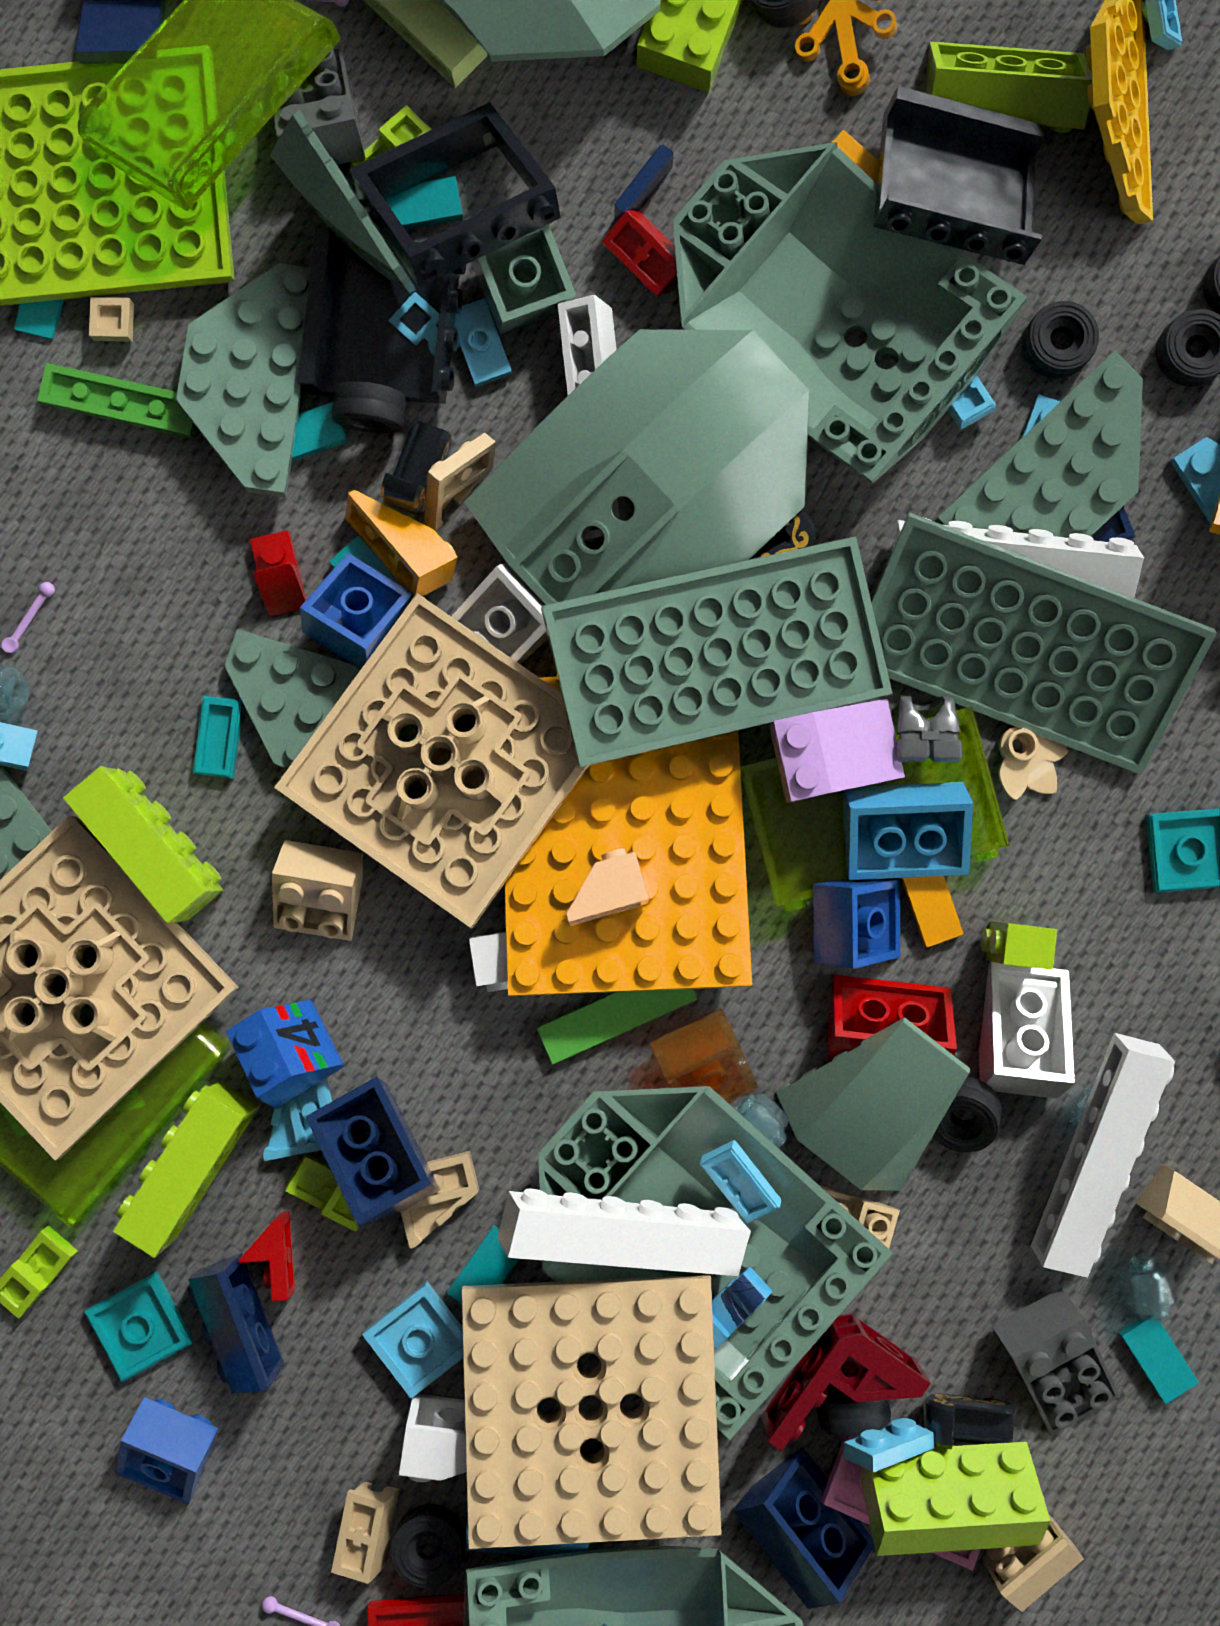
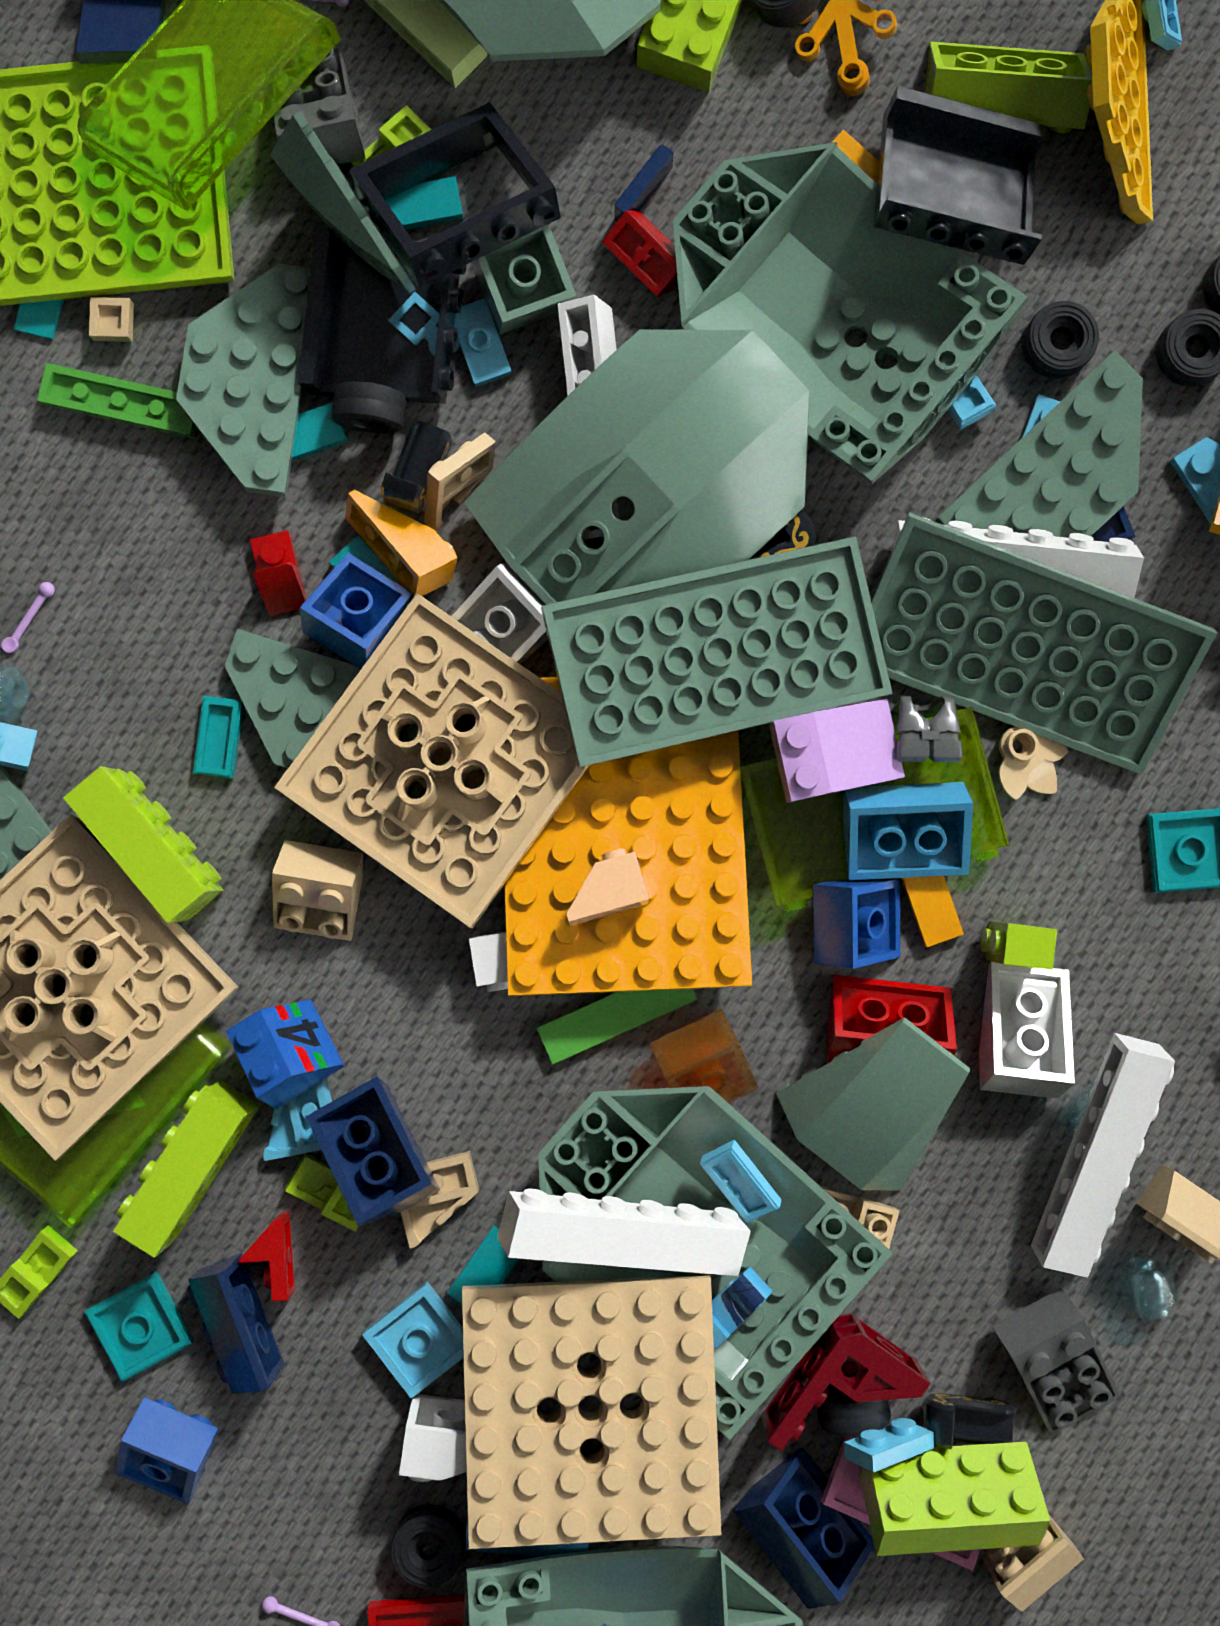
tan hinge [331,1482,400,1584] -> none
clear light blue head [734,1093,788,1148] -> none
black tyre [932,1077,1002,1152] -> none
teal tile [1118,1311,1199,1404] -> none

